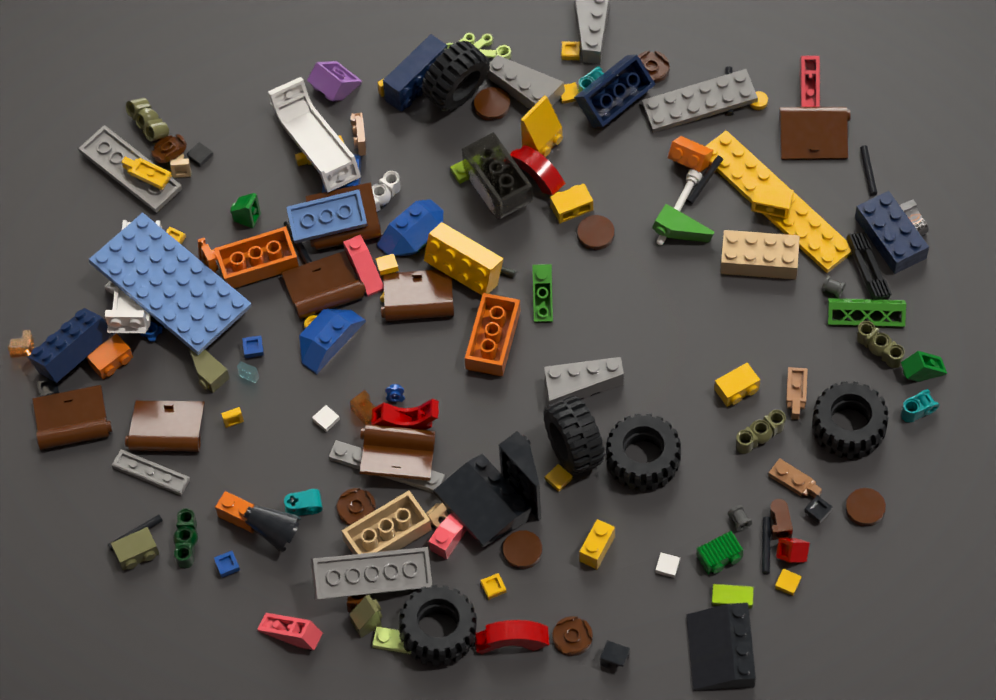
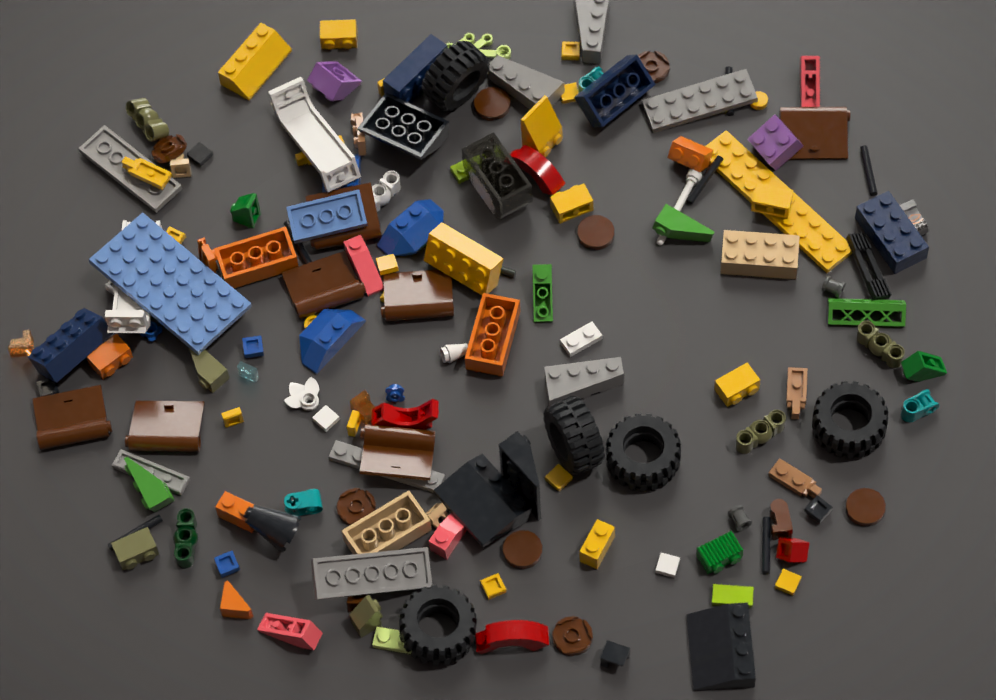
none -> bright green slope [124,457,175,512]
none -> yellow slope [218,23,292,101]
none -> orange slope [220,580,253,619]
none -> white plate [284,377,320,410]
none -> yellow brick [320,20,357,49]
none -> yellow tile [347,410,361,437]
none -> black slope [357,93,449,160]
none -> white cone [440,343,468,363]
none -> white plate [560,322,603,357]
none -> medium lavender brick [747,114,803,170]

